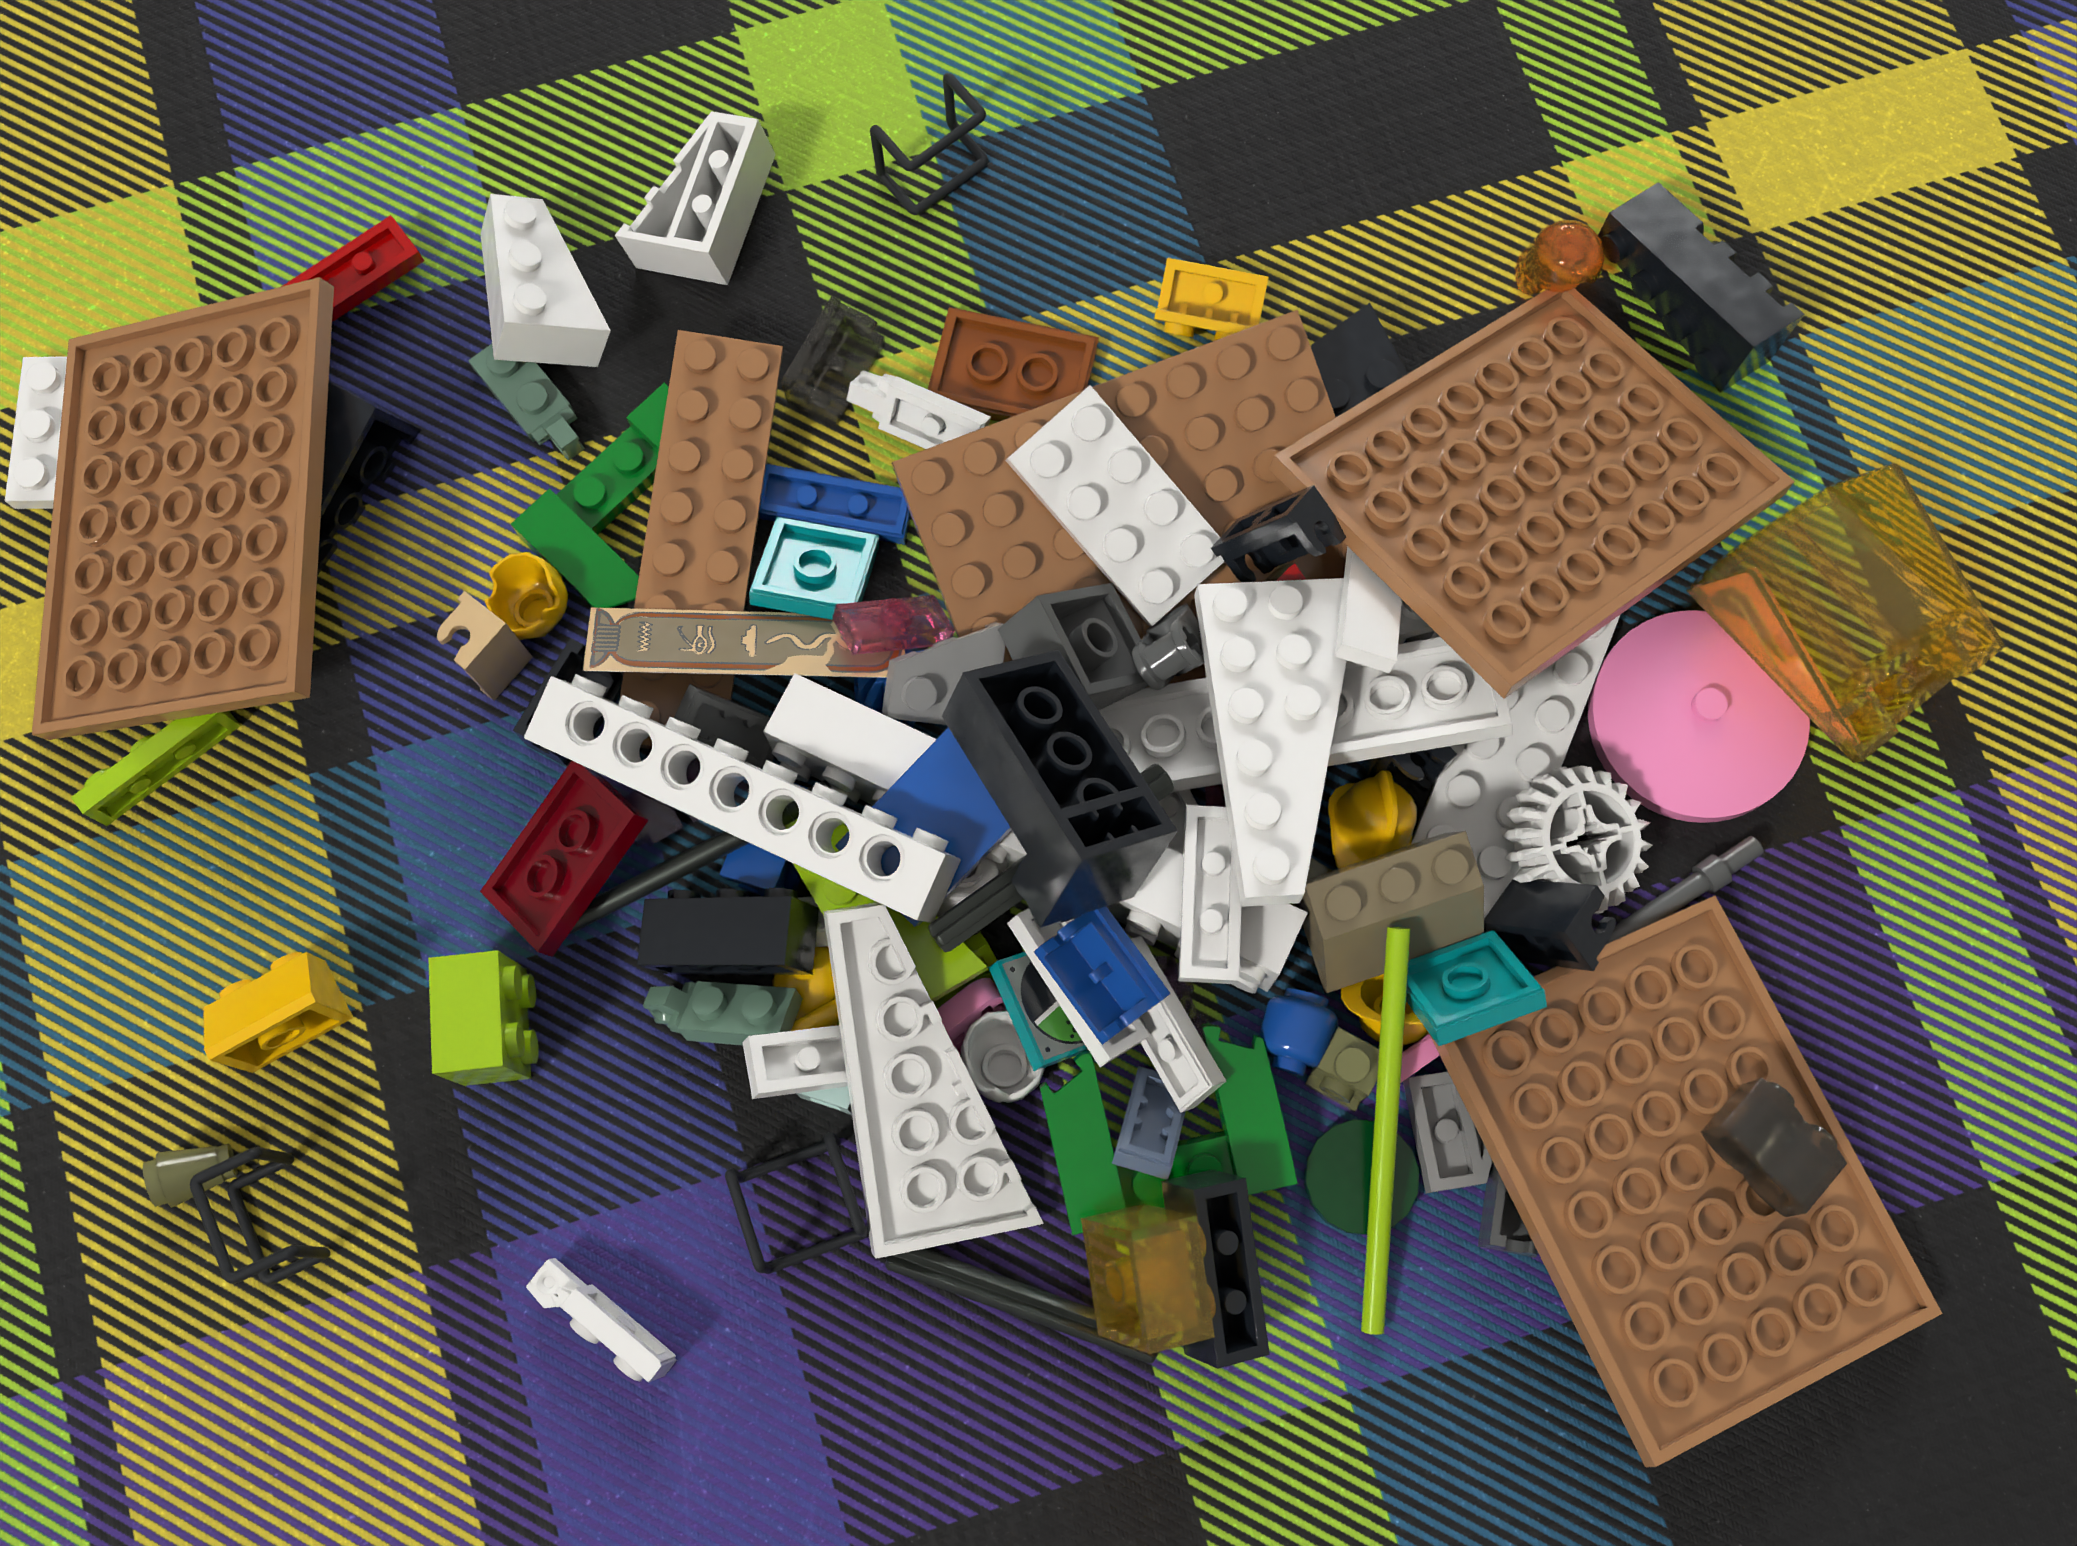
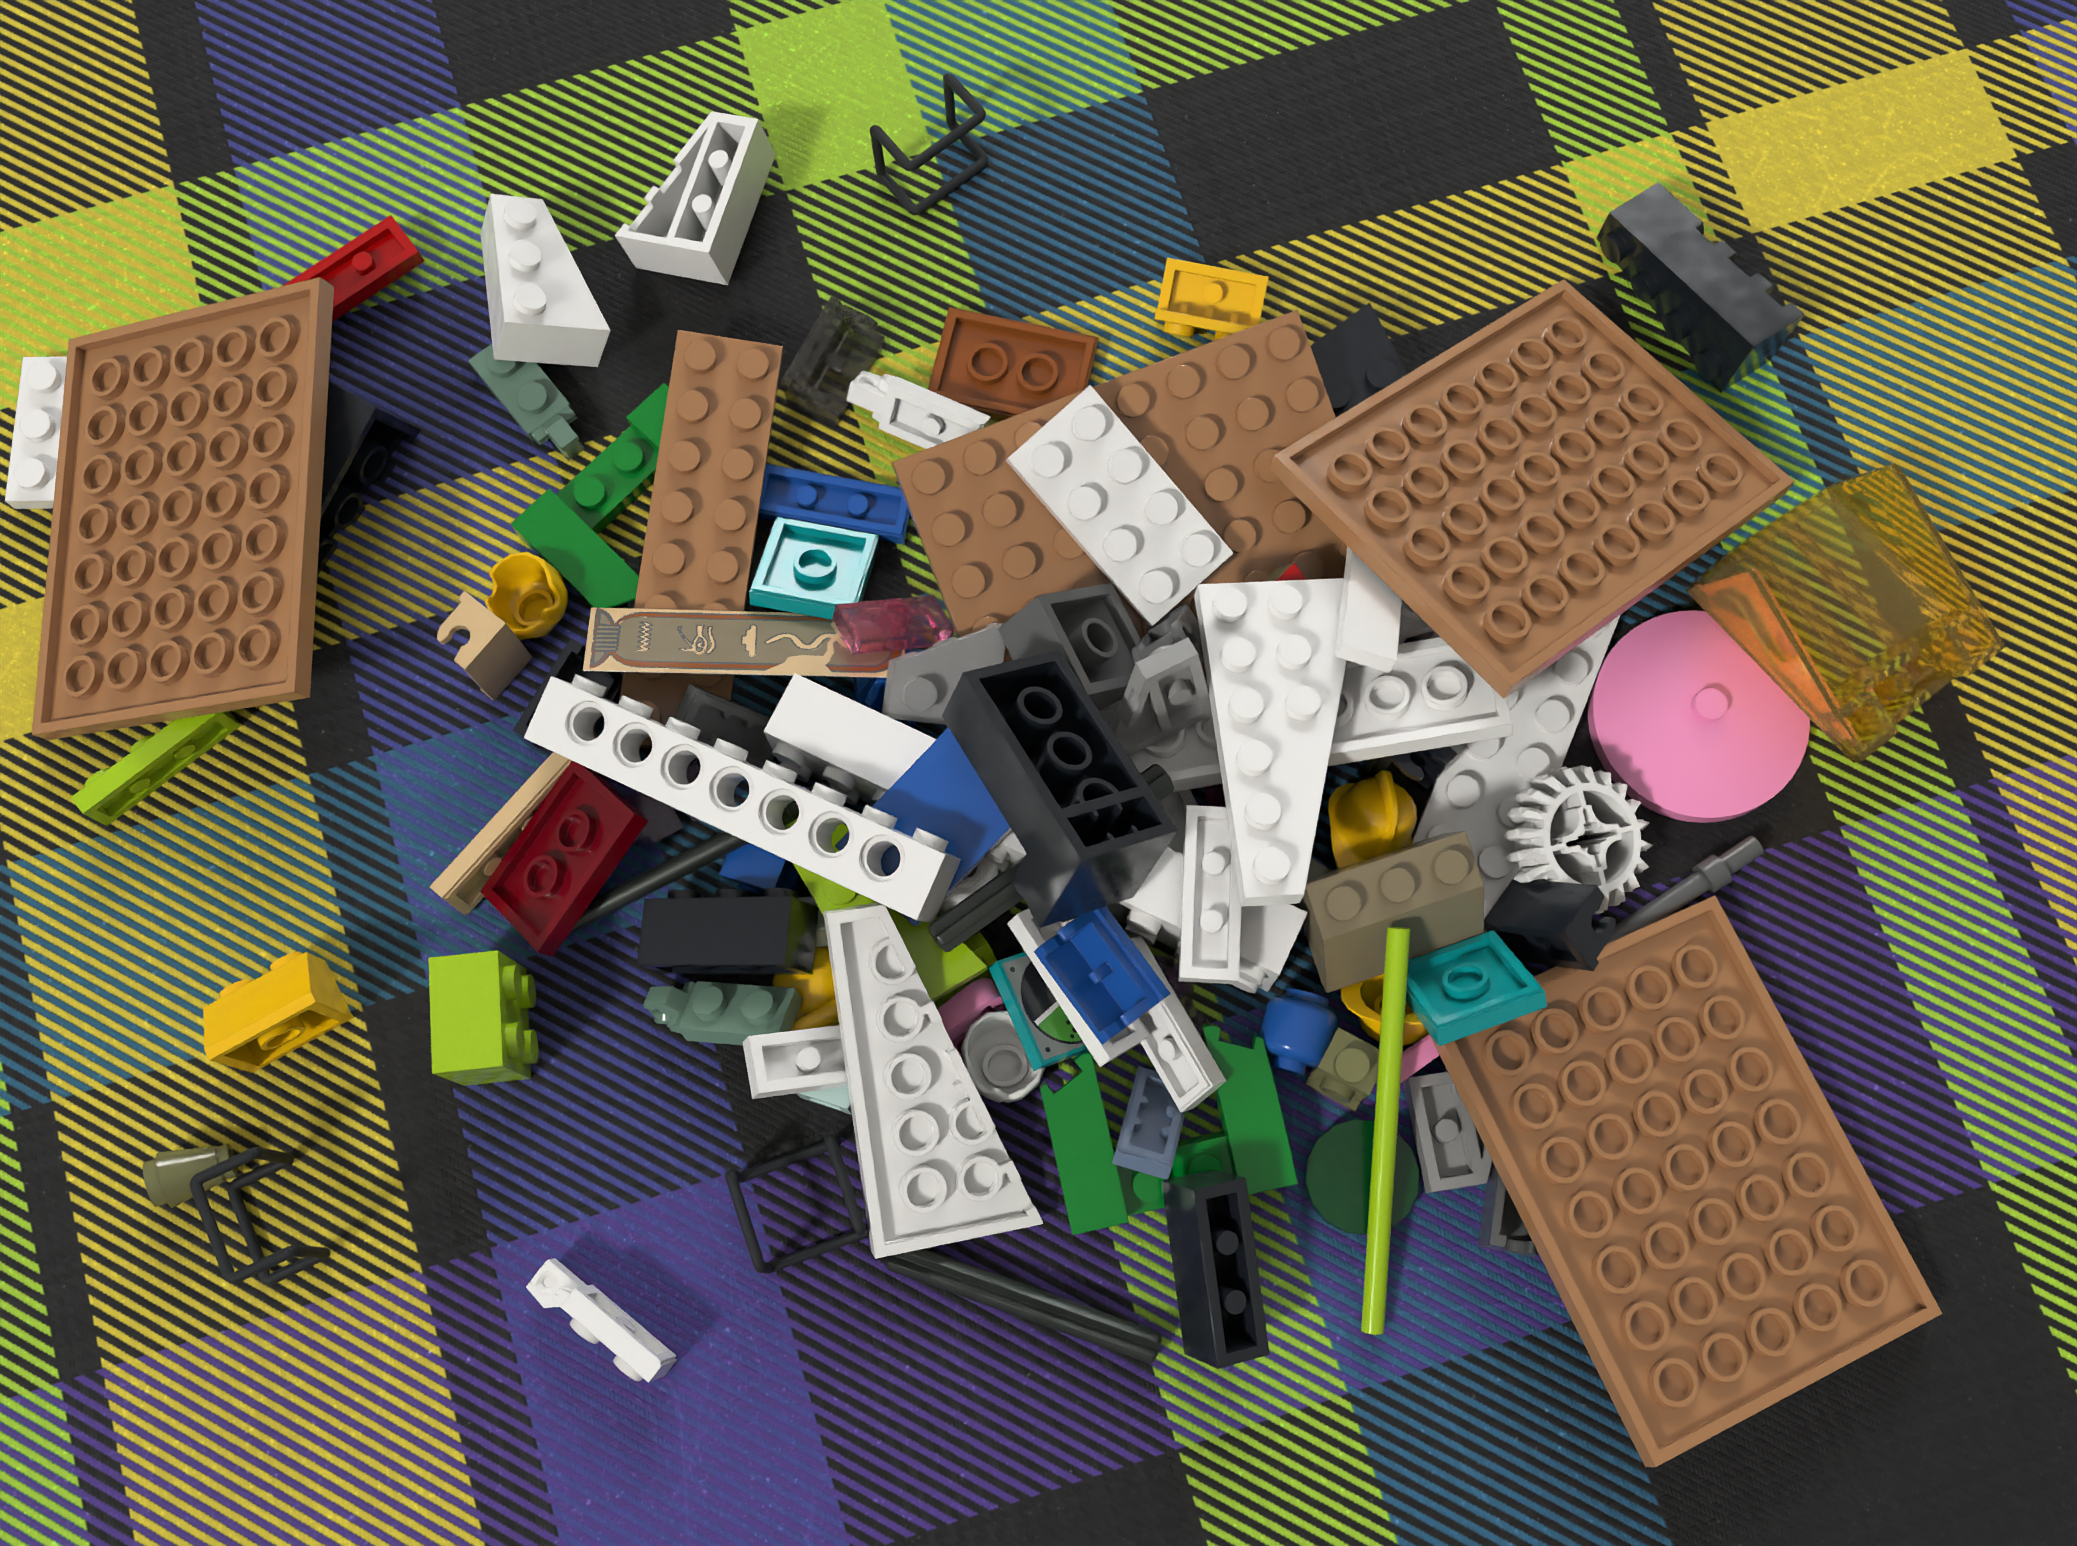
clear yellow brick [1081,1204,1216,1354] -> none
black hinge [1211,485,1346,582] -> none
clear orange hair [1515,220,1604,295] -> none
clear smoke brick [1701,1078,1847,1217] -> none
none -> tan tile [430,731,599,916]
none -> light grey wing [1111,637,1212,756]

